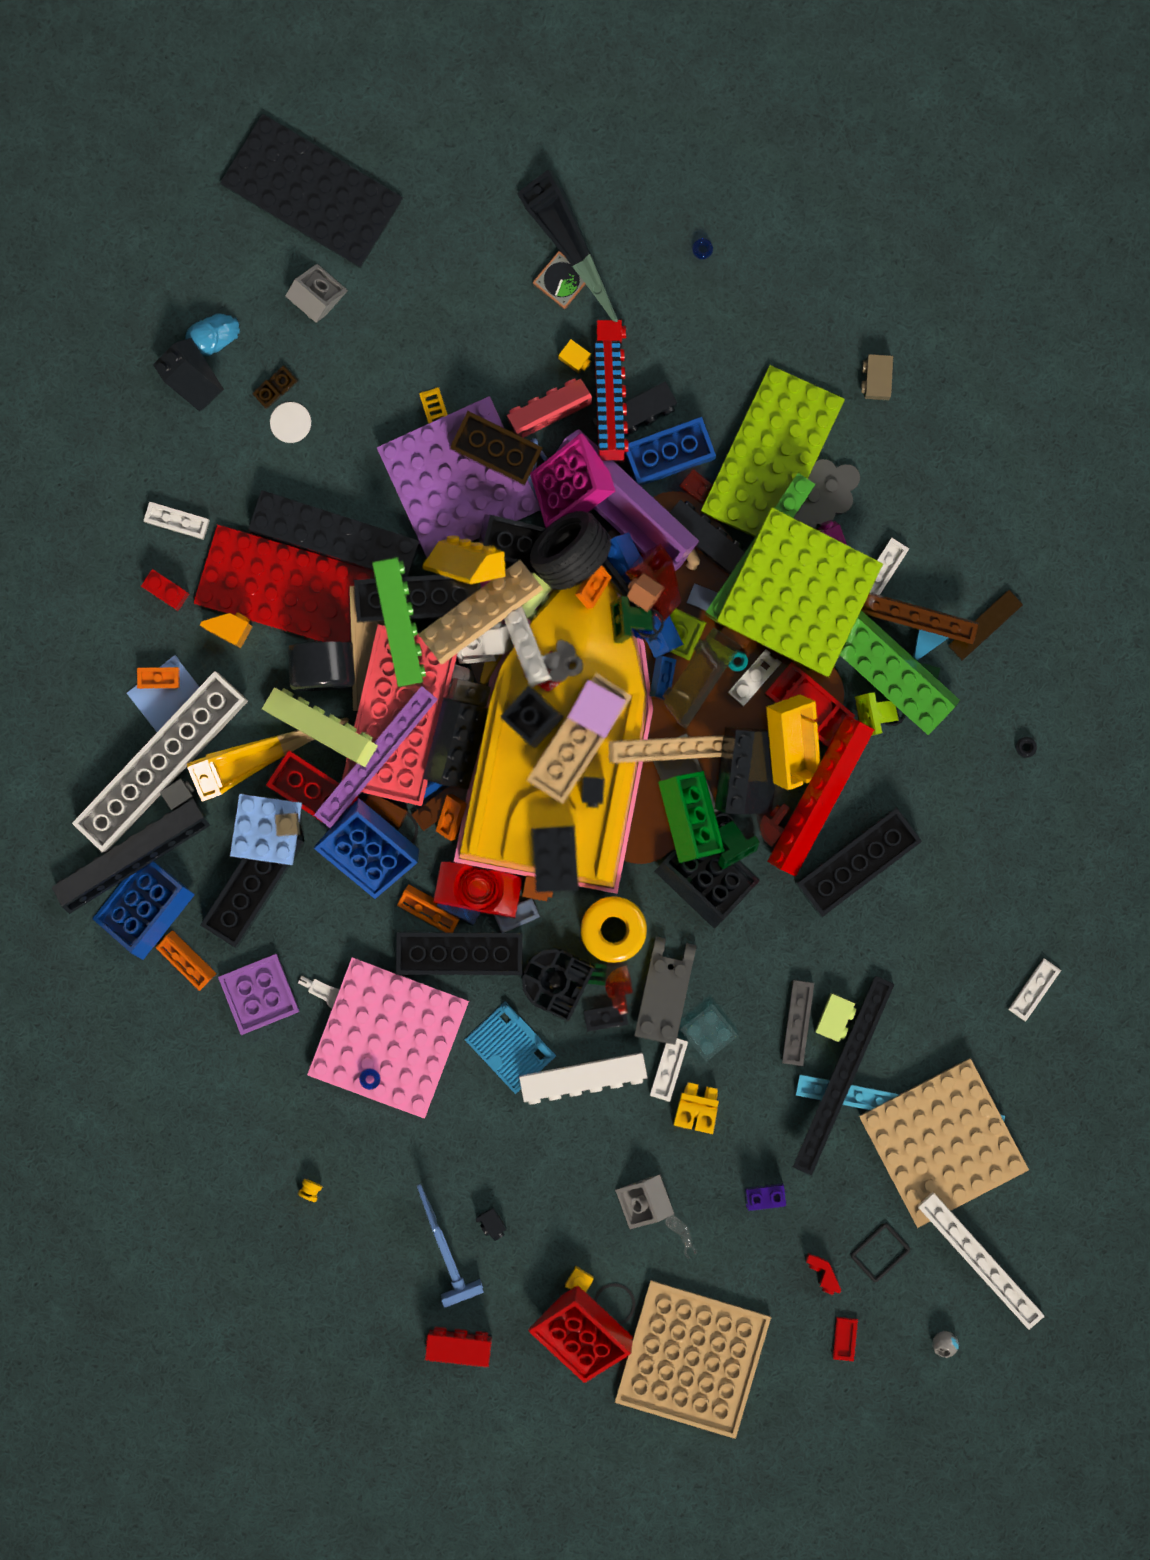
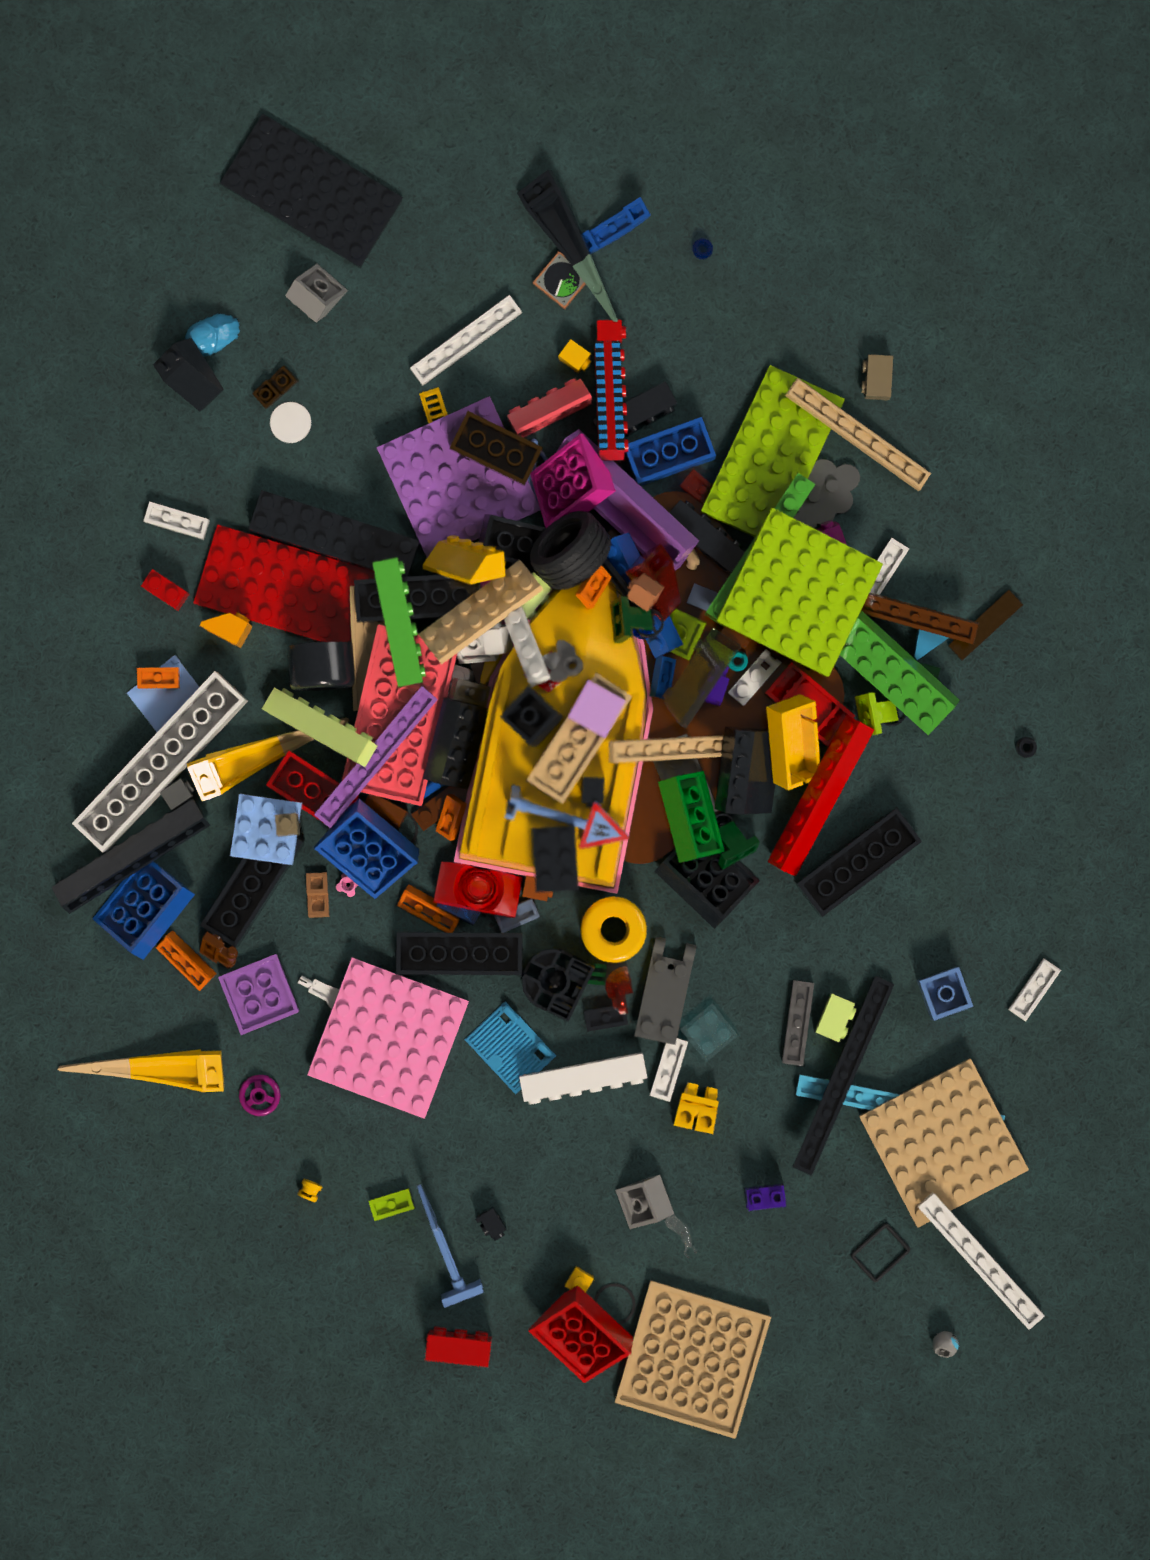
clear blue plate [359,1068,380,1090] -> none
clear red brick [759,803,790,847] -> none
red slope [805,1253,841,1295] -> none
red tile [833,1317,858,1361] -> none
none -> yellow plate [57,1049,224,1092]
none -> reddish brown plate [199,932,238,968]
none -> magenta piece [239,1074,280,1116]
none -> medium nougat slope [306,872,330,918]
none -> bright pink plate [336,873,358,897]
none -> lime plate [368,1188,415,1221]
none -> white plate [410,295,522,386]
none -> medium blue piece [505,784,629,849]
none -> blue slope [582,197,651,254]
none -> dark purple hips [700,663,729,707]
none -> tan tile [785,378,931,491]
none -> medium blue brick [917,967,973,1021]

